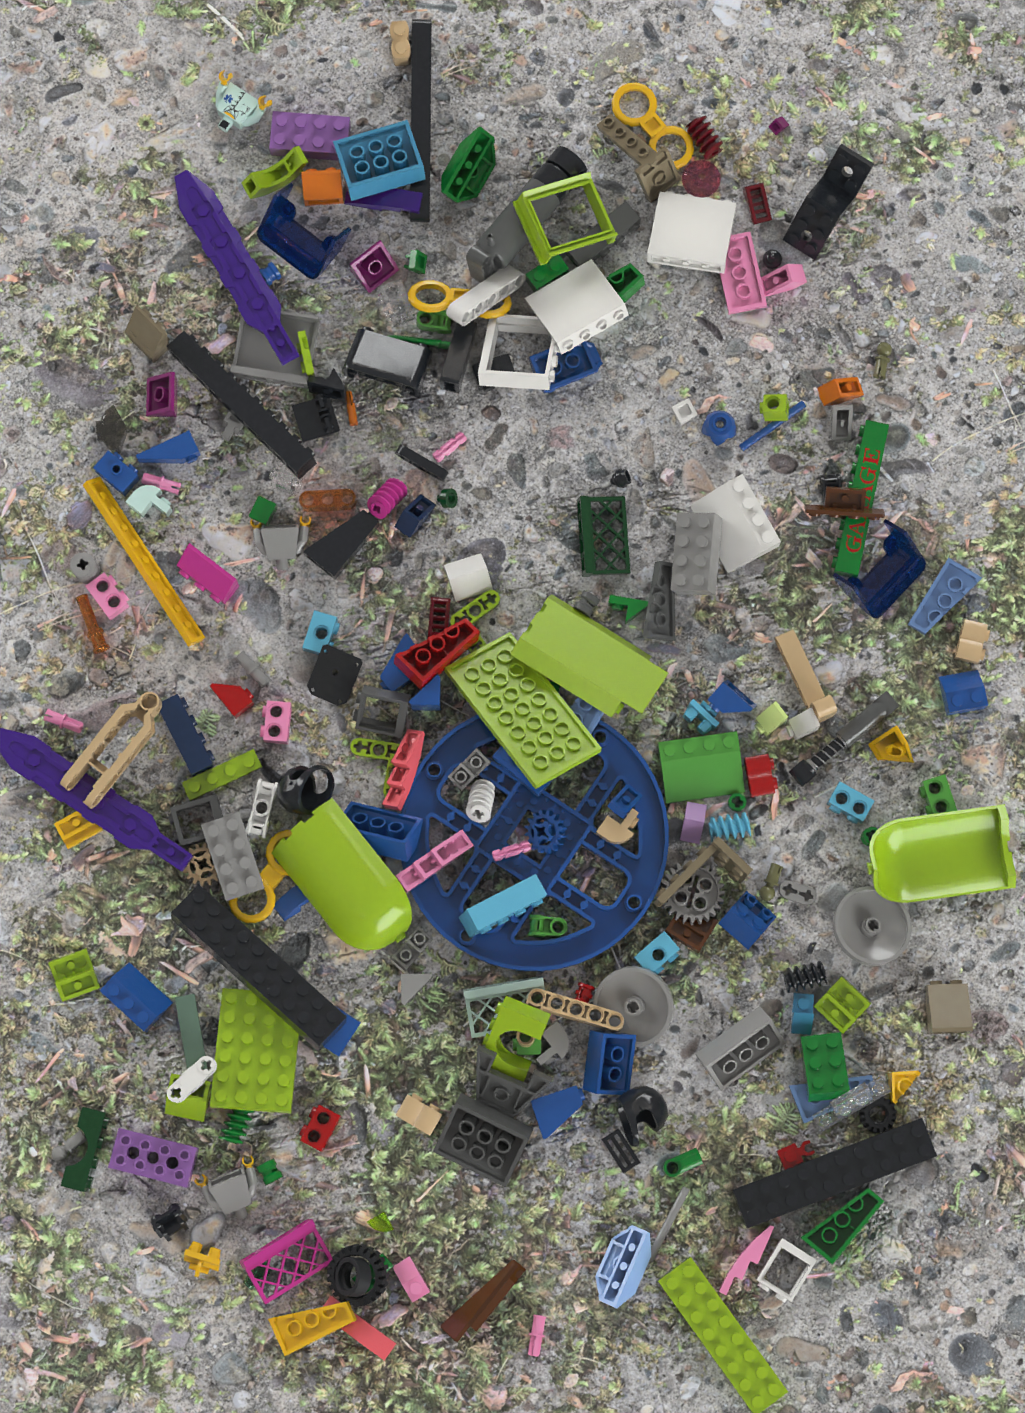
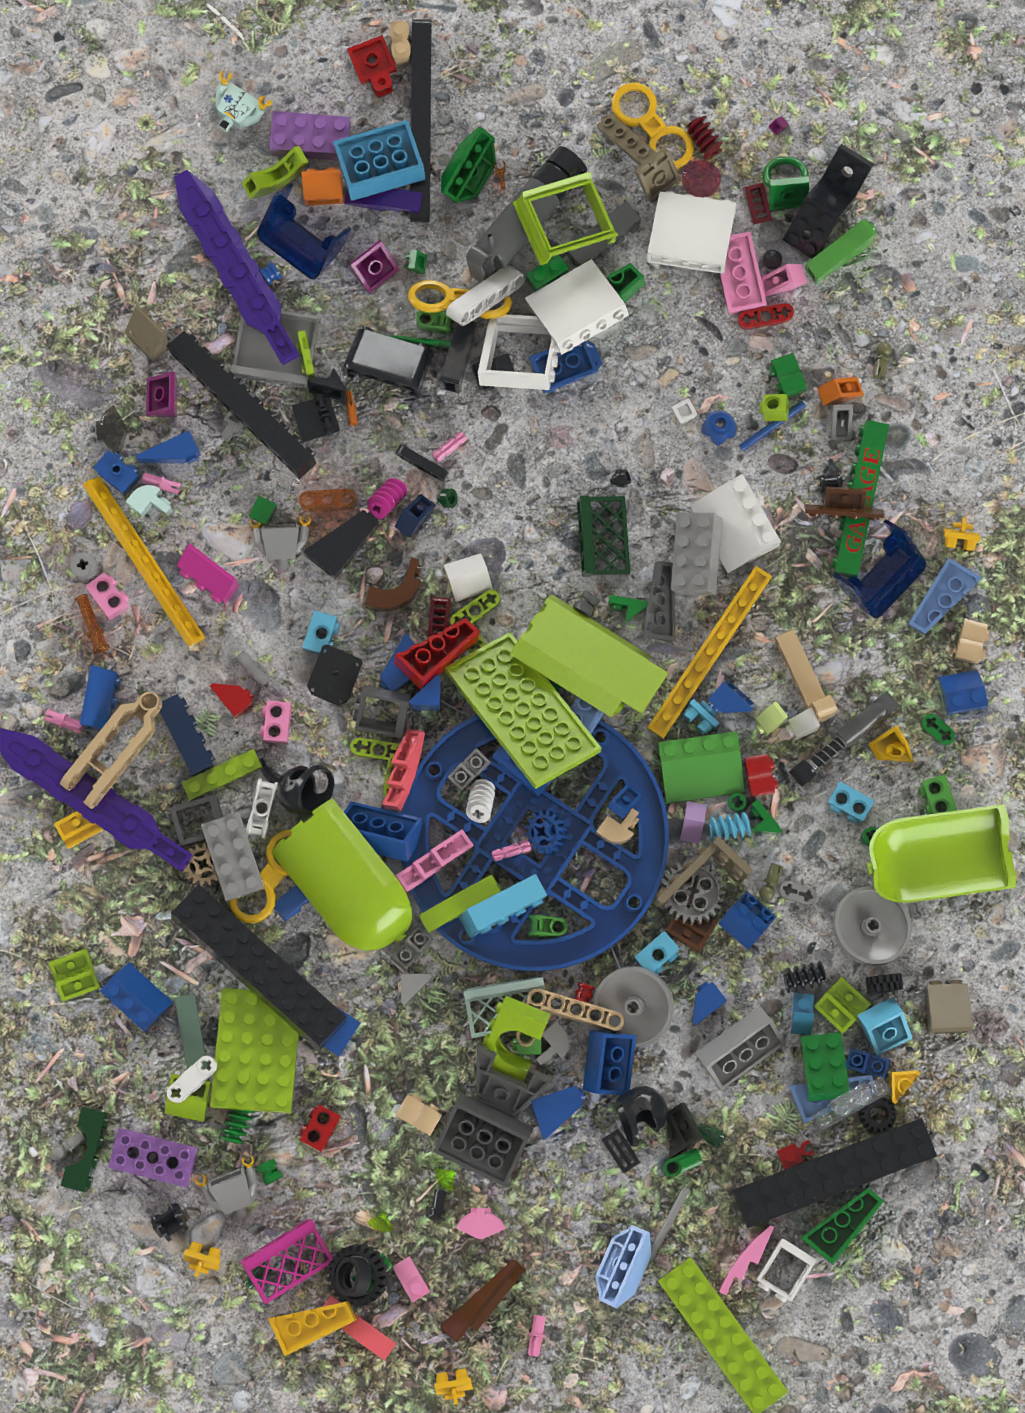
none -> blue slope [80,665,121,732]
none -> red plate [347,35,397,98]
none -> reddish brown arch [364,557,422,612]
none -> lime slope [419,875,501,933]
none -> black pin [426,1189,447,1222]
none -> yellow hips [434,1369,473,1405]
none -> clear neon green tile [435,1168,456,1191]
none -> bright pink piece [456,1208,506,1239]
none -> clear orange hand [494,161,506,190]
none -> yellow plate [647,566,772,739]
none -> pearl dark grey wing [667,1103,703,1158]
none -> blue slope [692,982,727,1026]
none -> clear green cone [698,1123,727,1149]
none -> red beam [738,303,794,330]
none -> green slope [750,799,783,835]
none -> green tile [763,156,810,211]
none -> green brick [769,353,807,398]
none -> bright green slope [805,218,876,284]
none -> blue slope [846,1048,891,1080]
none -> medium azure slope [857,997,912,1056]
none -> black tyre [865,973,903,994]
none -> green beam [921,714,955,746]
none -> yellow hips [943,517,980,551]

